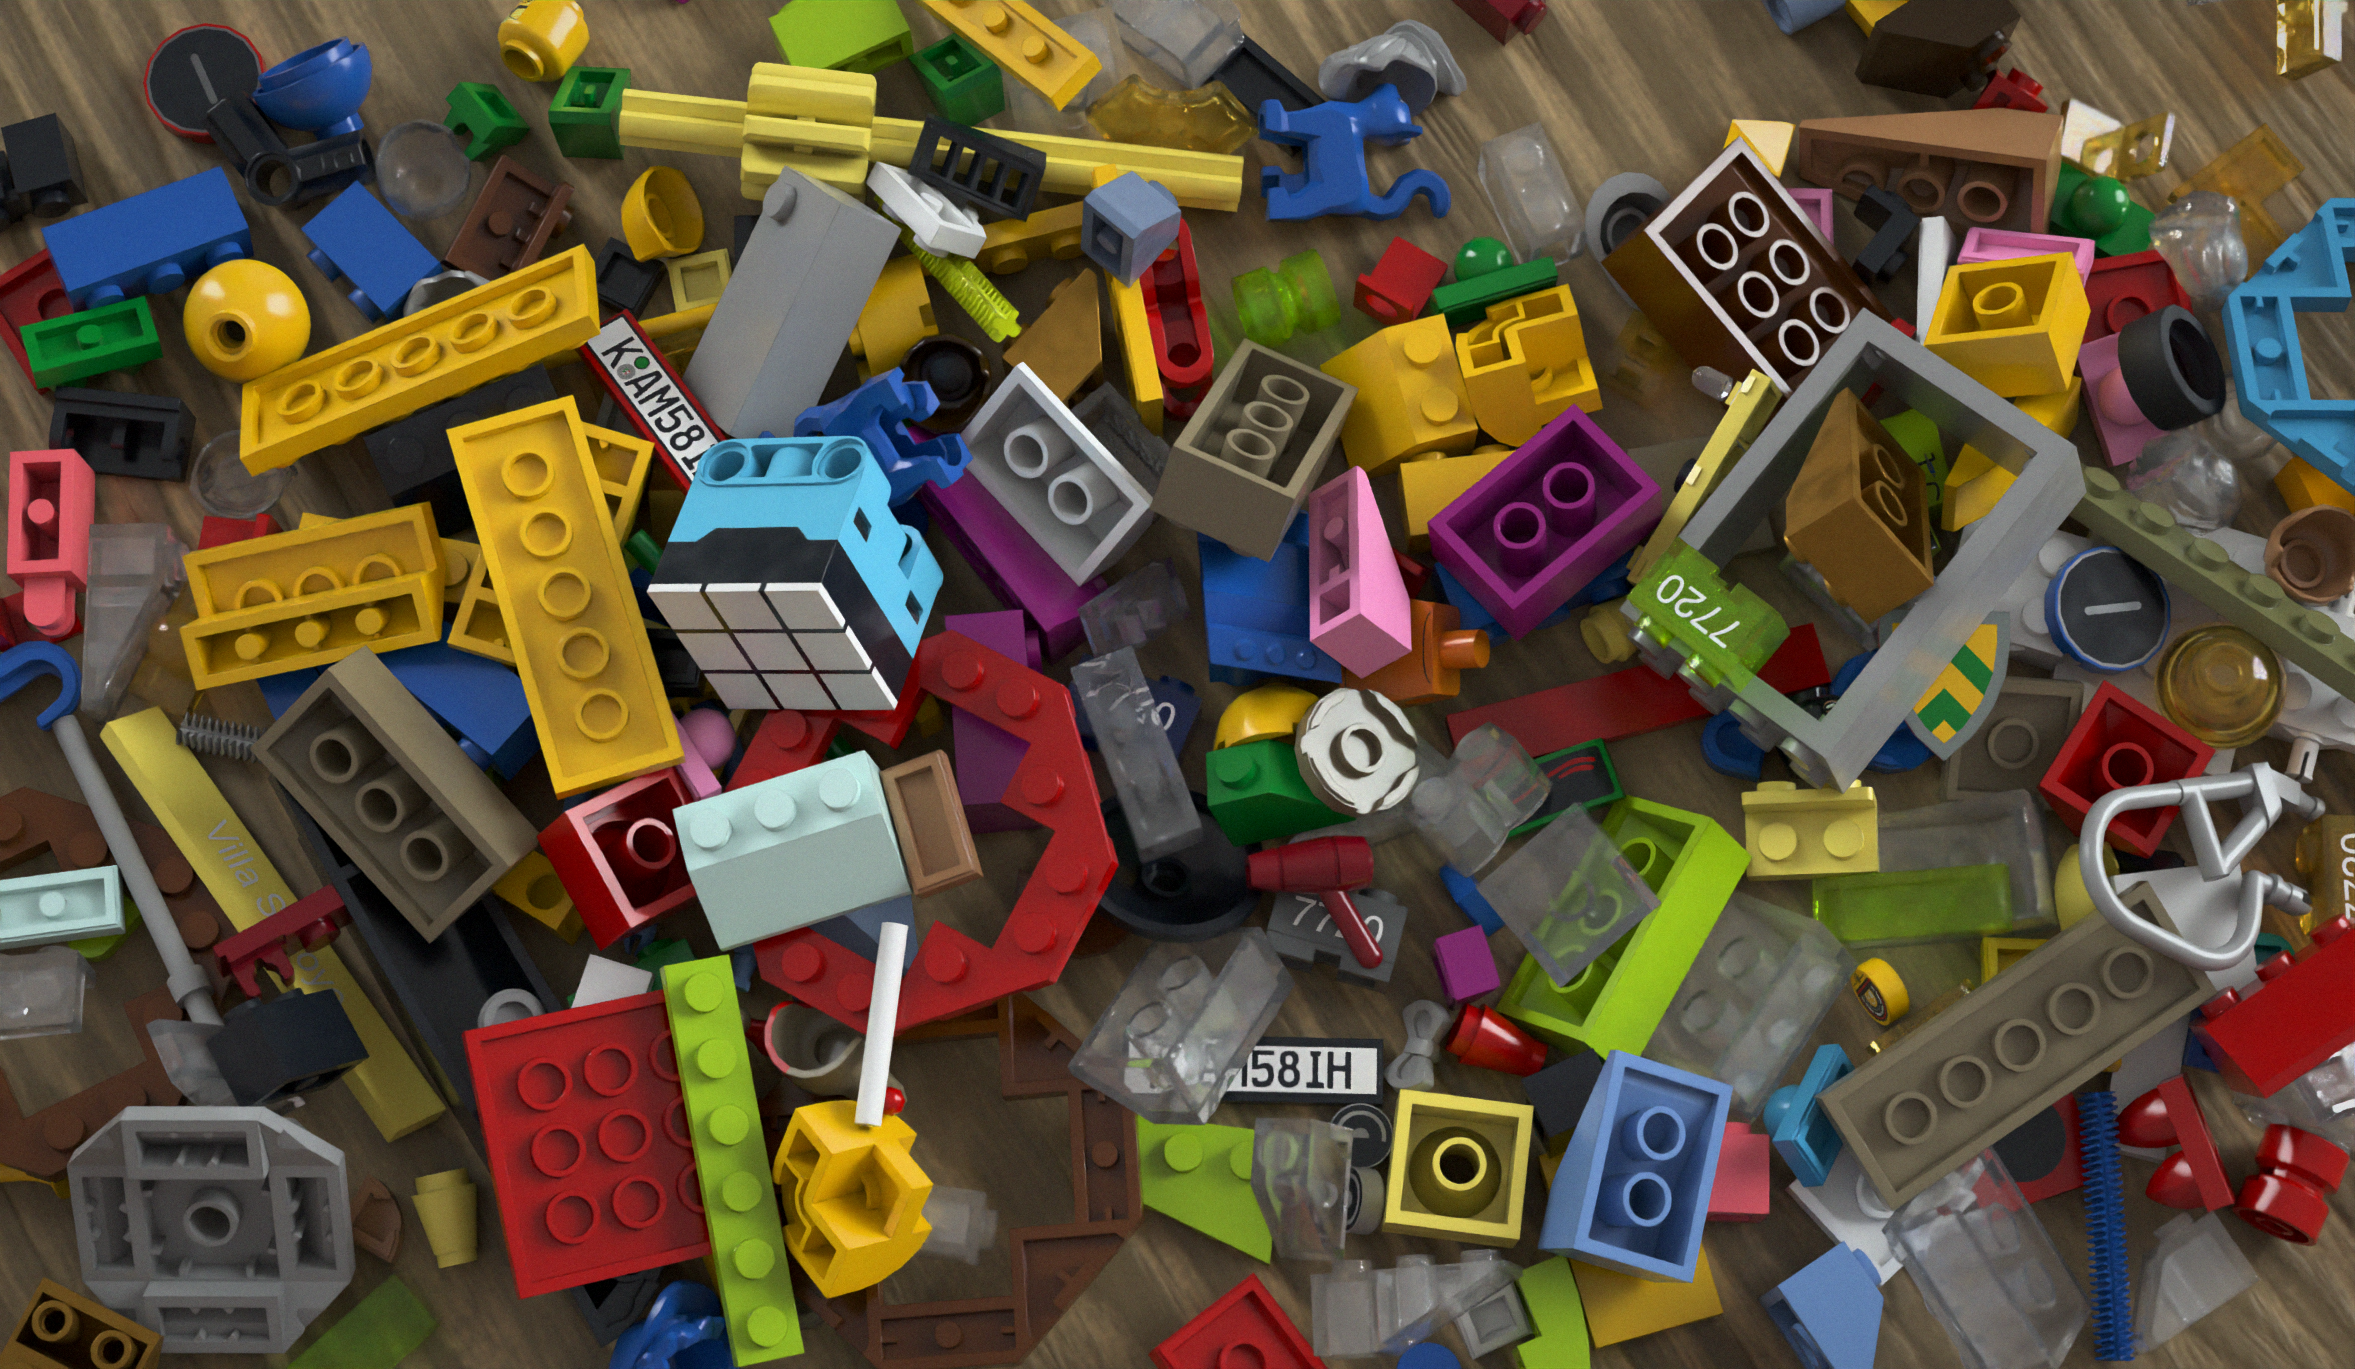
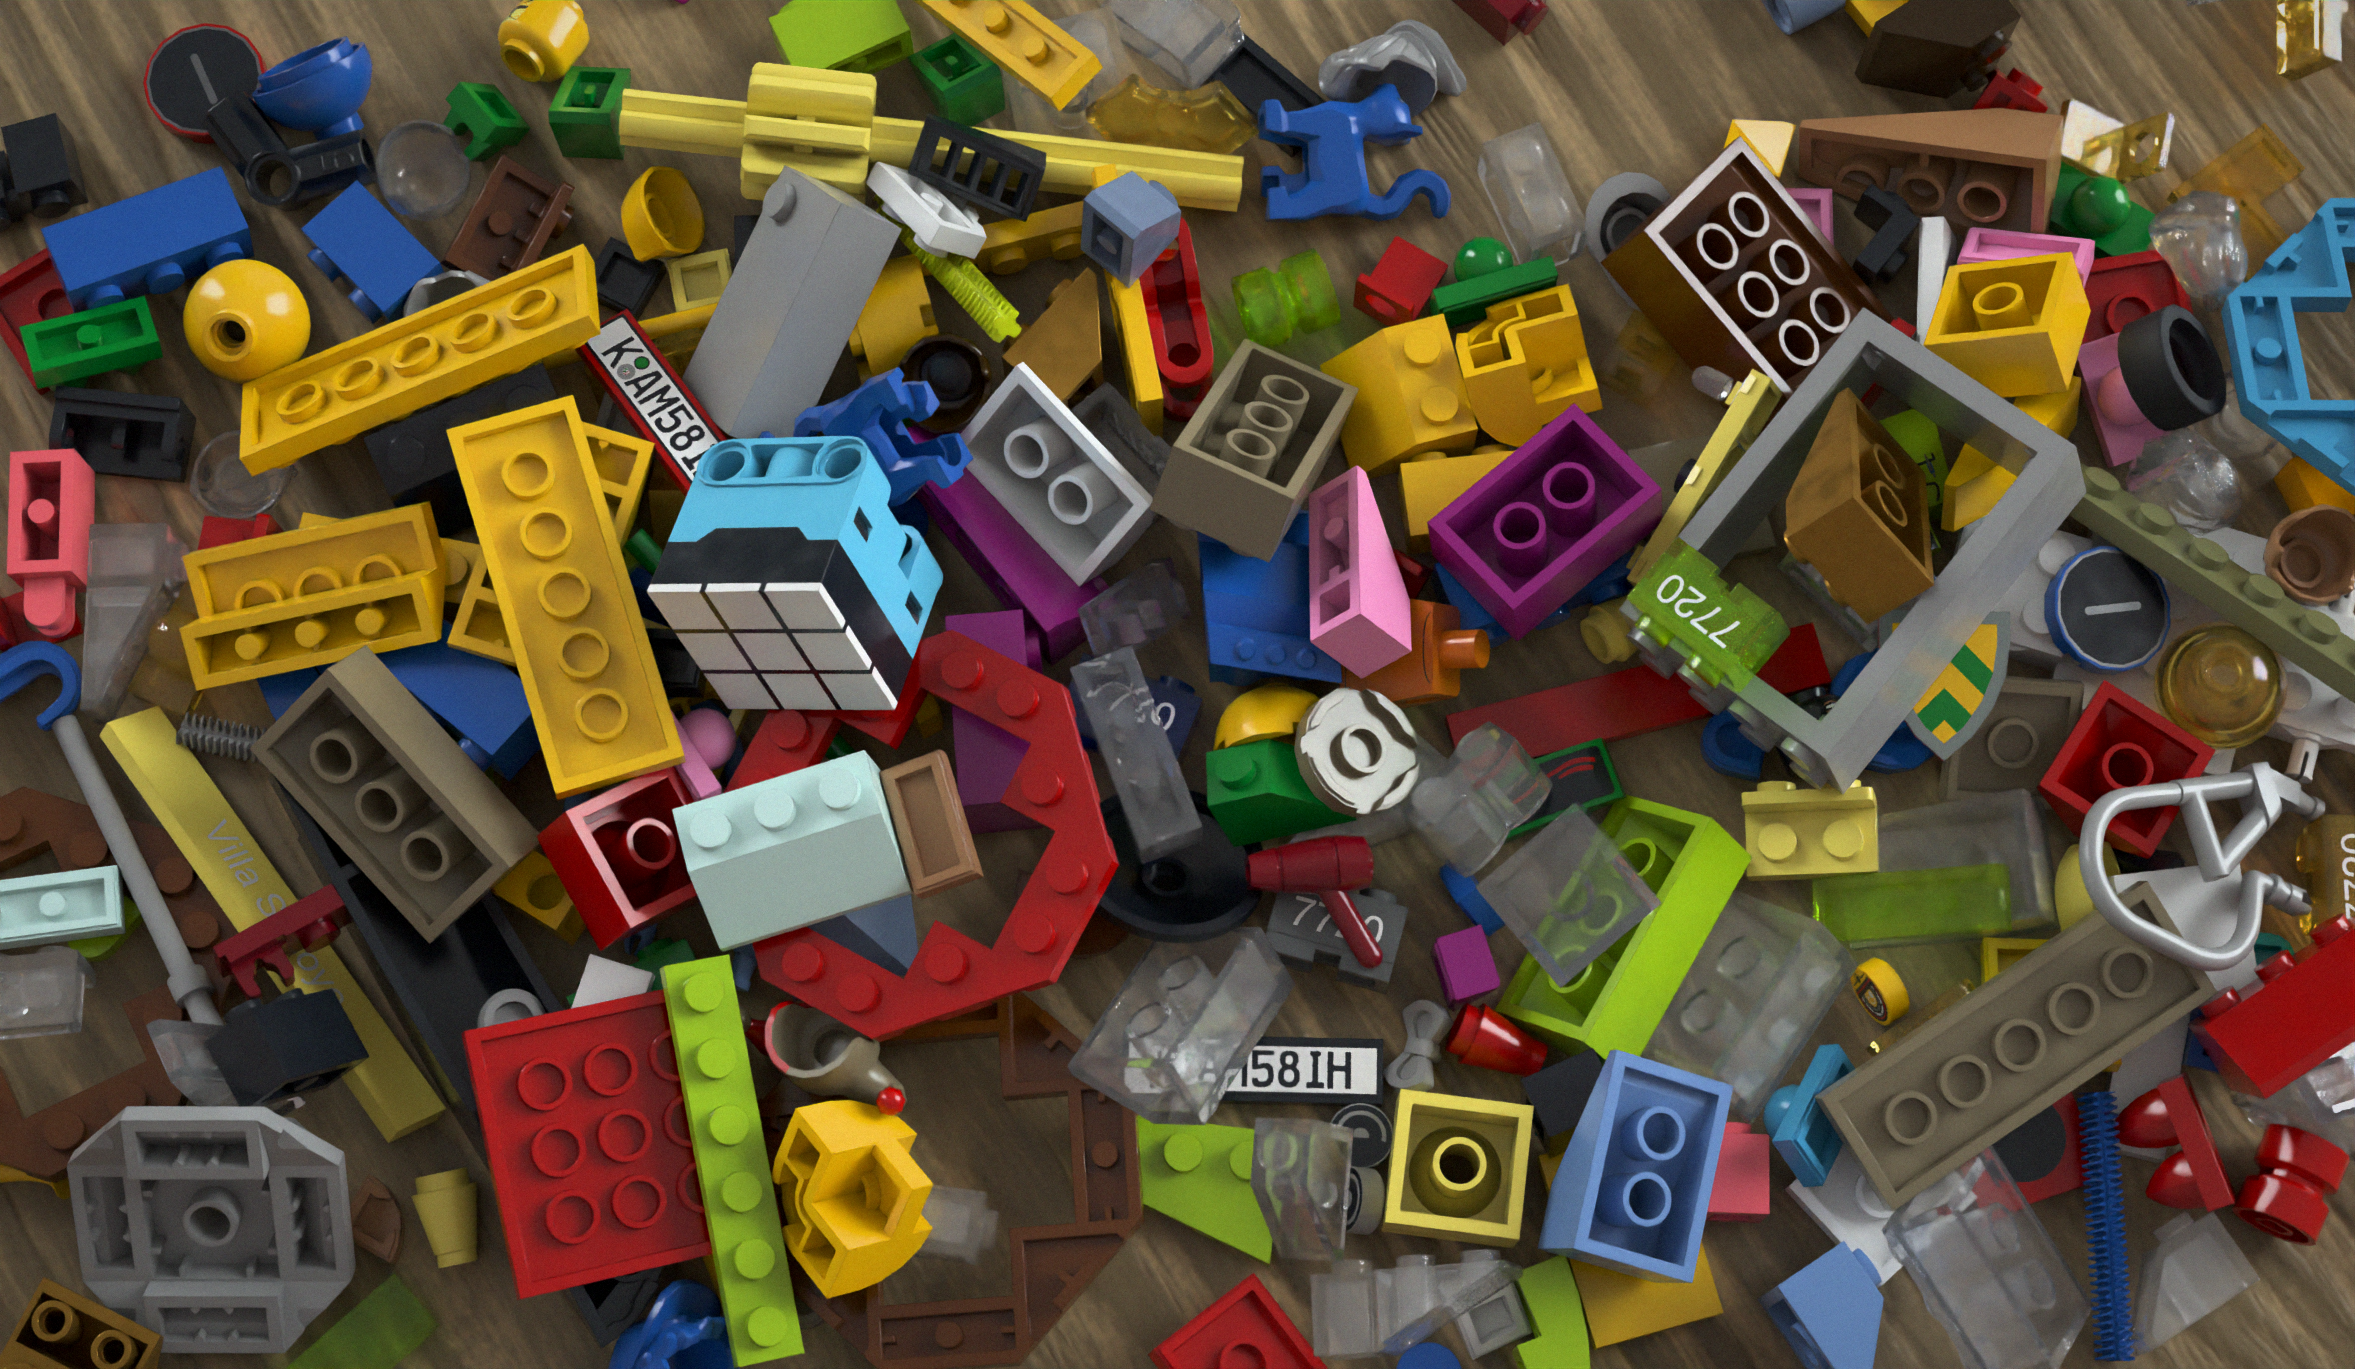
white bar [854,922,908,1127] -> none

